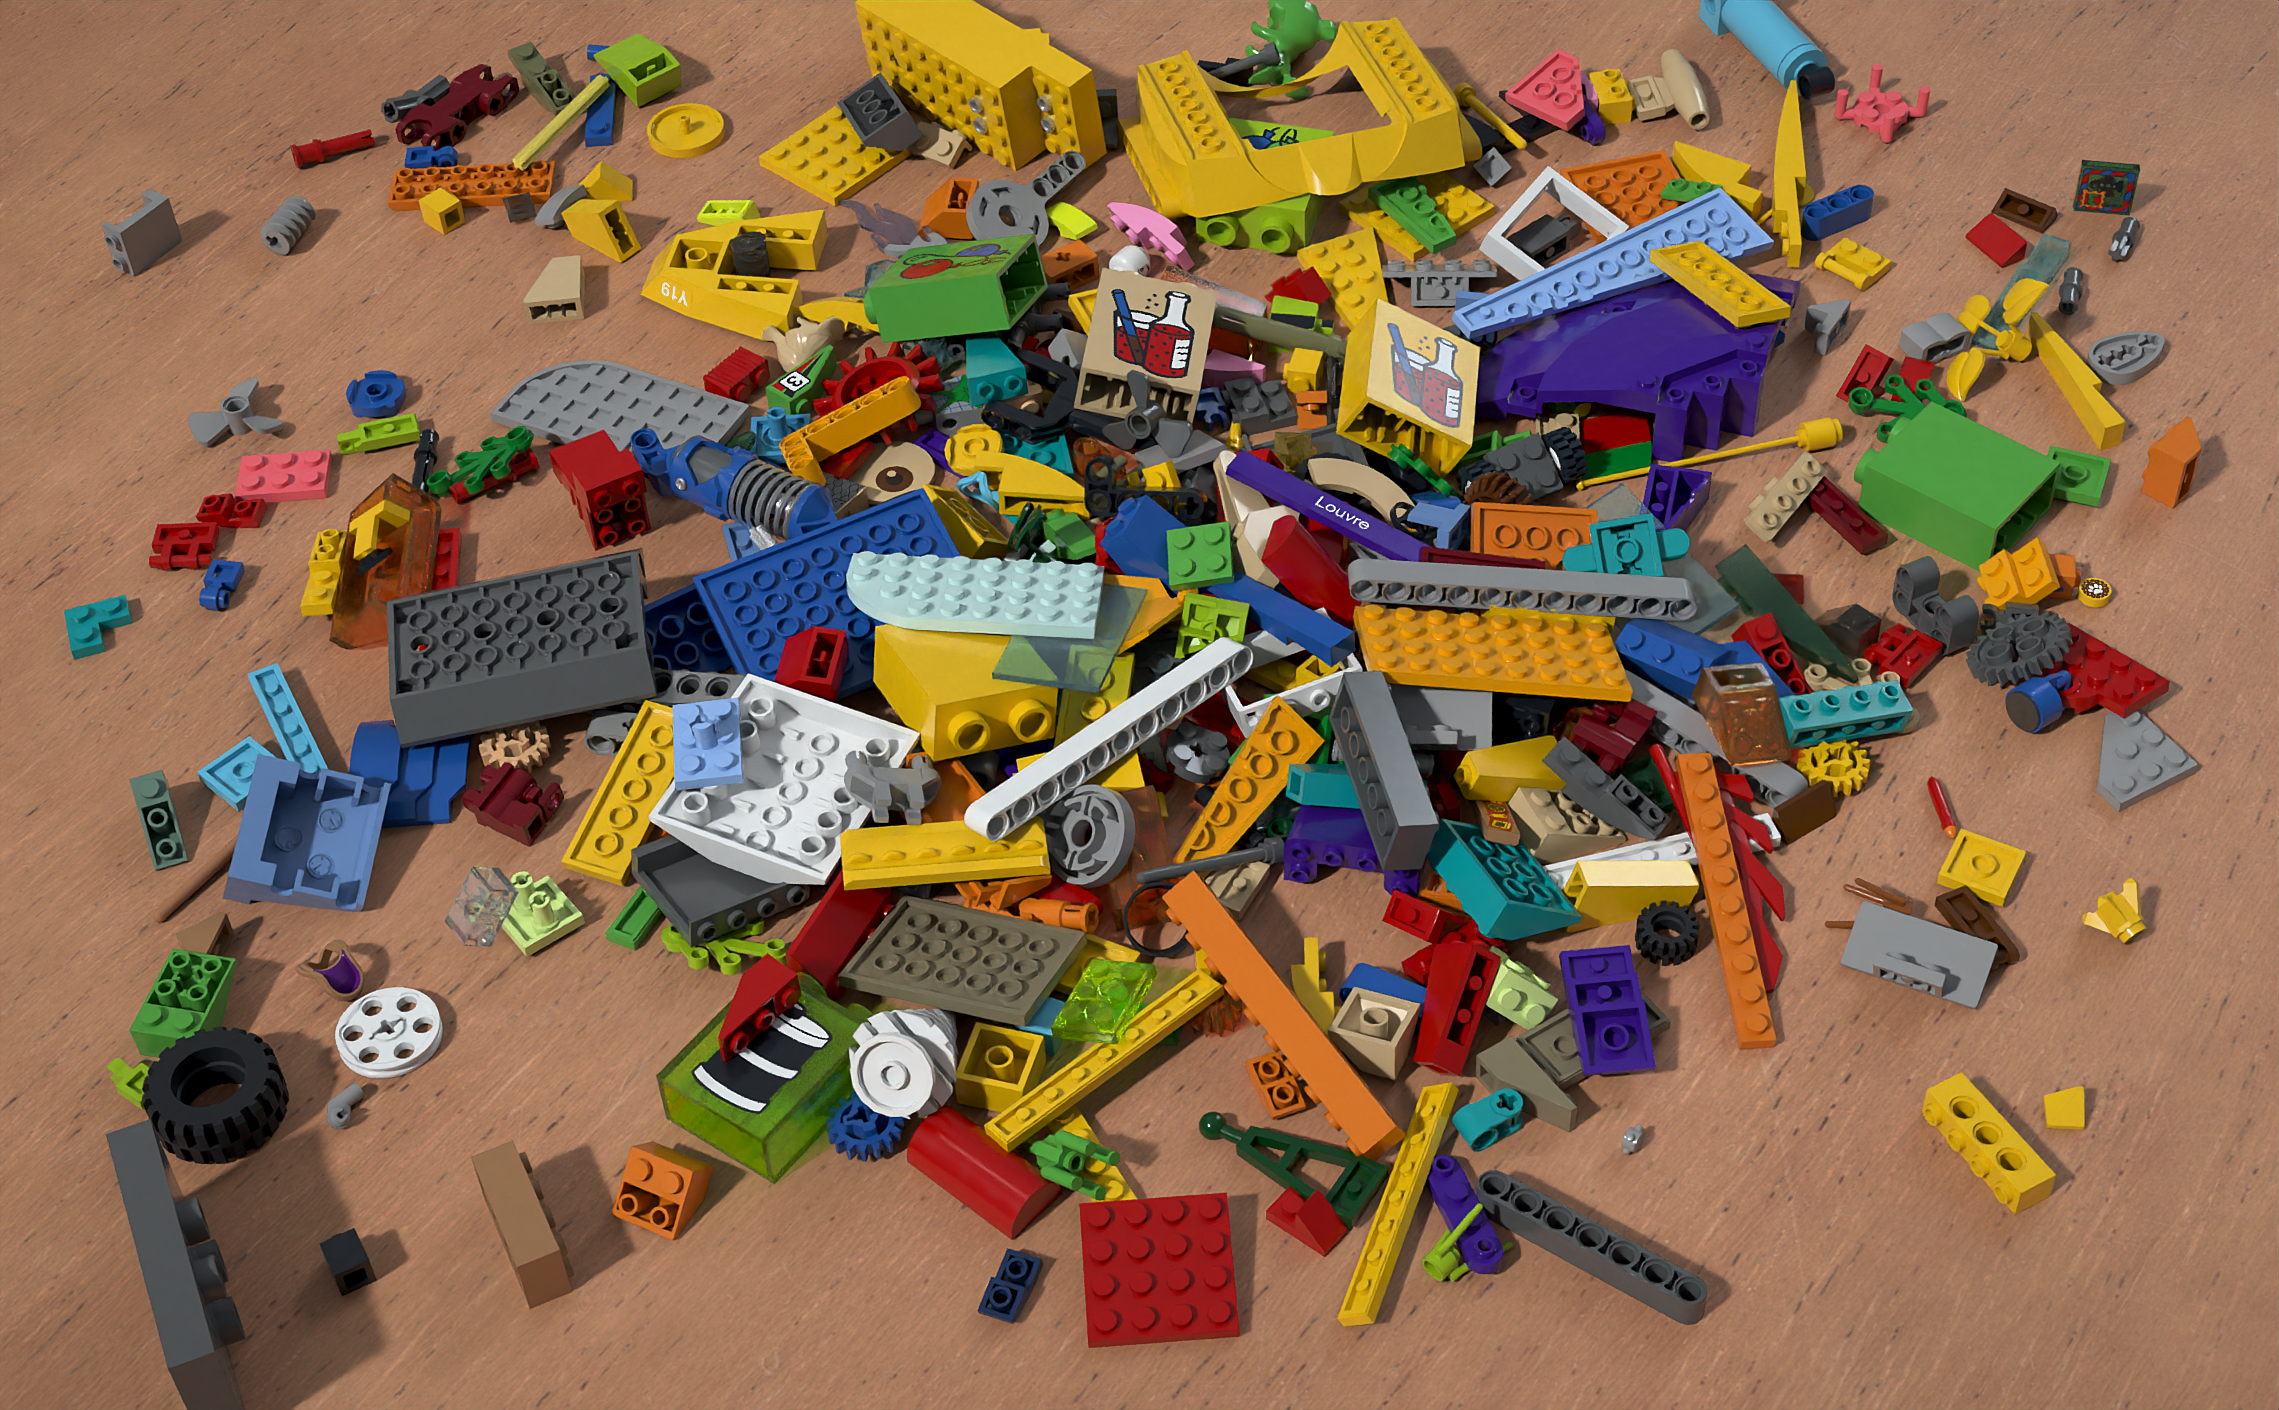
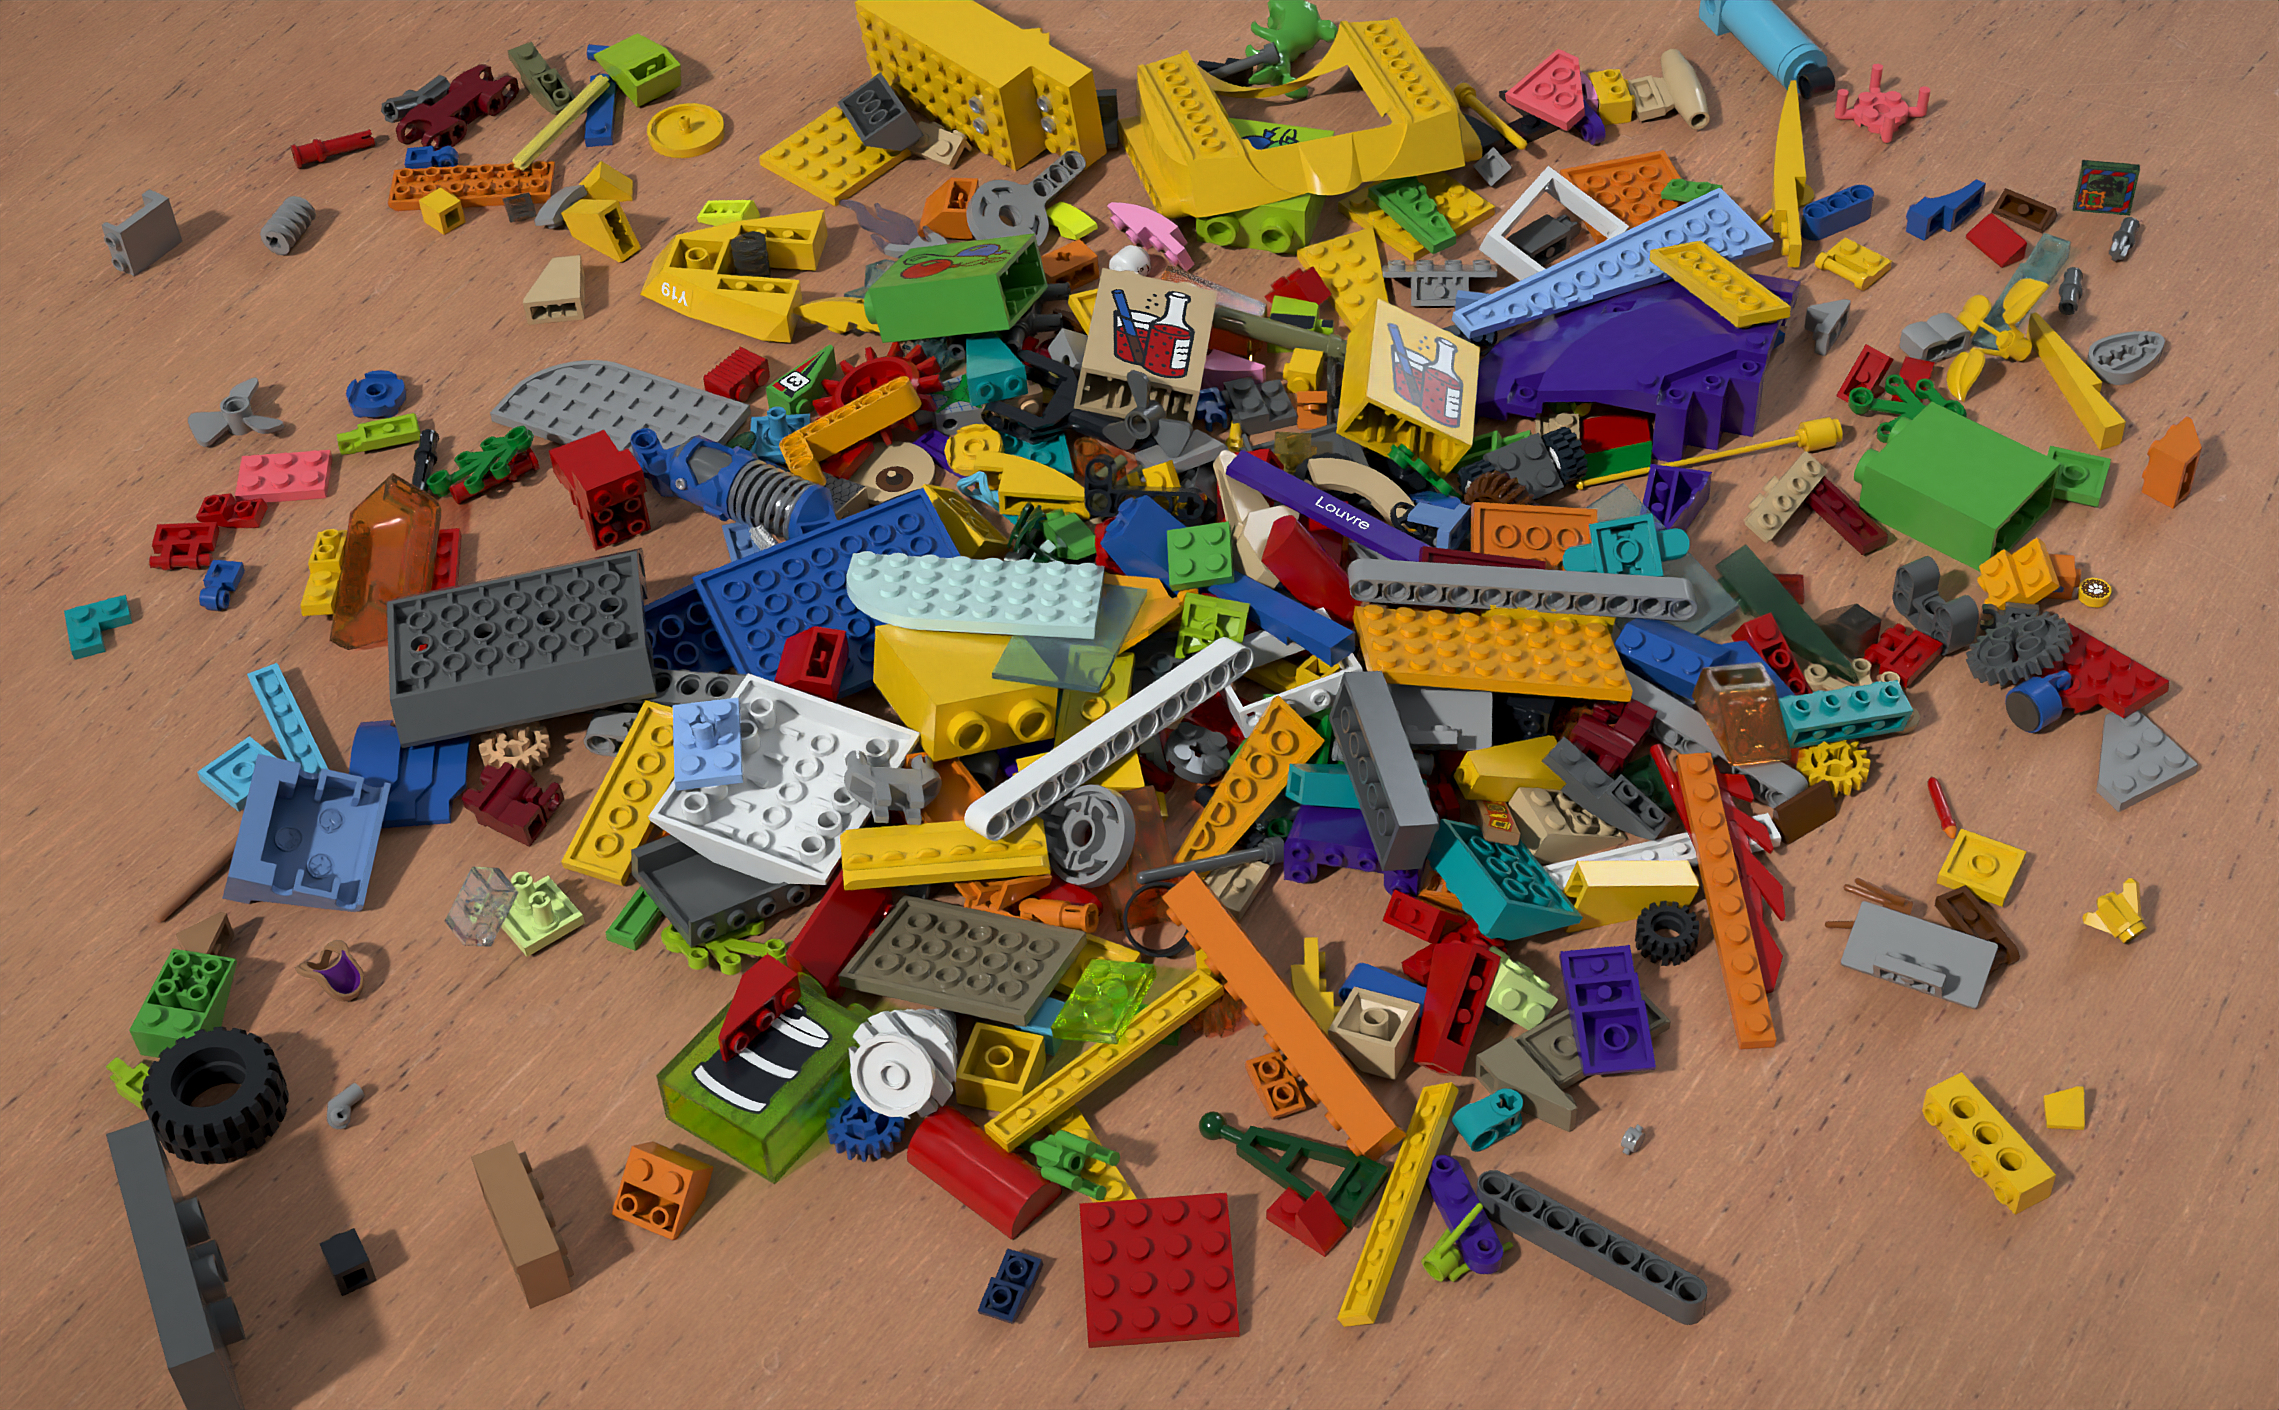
sand green slope [129,770,189,871] -> none
white wedge [335,987,443,1078] -> none
yellow piece [349,500,410,576] -> none
tan piece [761,316,845,372] -> none
yellow slope [1672,141,1763,221] -> none
none -> blue slope [1906,179,1986,241]

